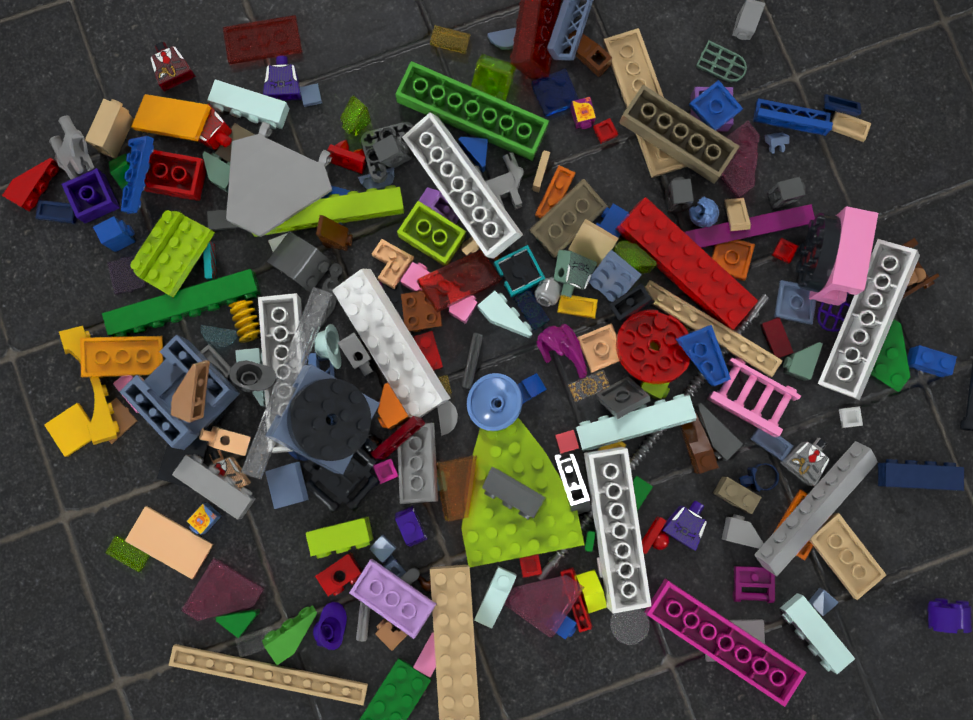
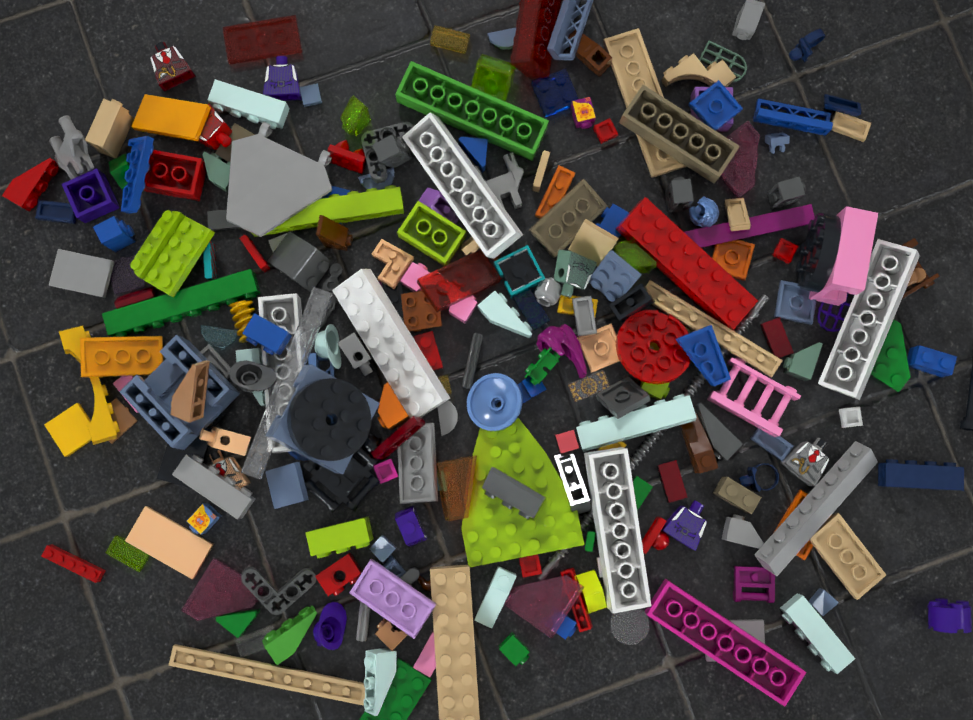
none -> red piece [41,544,106,583]
none -> light grey tile [49,249,115,298]
none -> dark red tile [114,286,157,309]
none -> red tile [239,234,270,273]
none -> dark grey beam [241,567,316,615]
none -> blue brick [242,313,292,356]
none -> light aqua slope [363,648,397,716]
none -> green brick [498,632,530,666]
none -> green hinge [524,348,561,386]
none -> light grey tile [572,296,597,337]
none -> dark red tile [657,460,688,503]
none -> tan arch [662,53,736,87]
none -> dark blue piece [789,29,826,62]

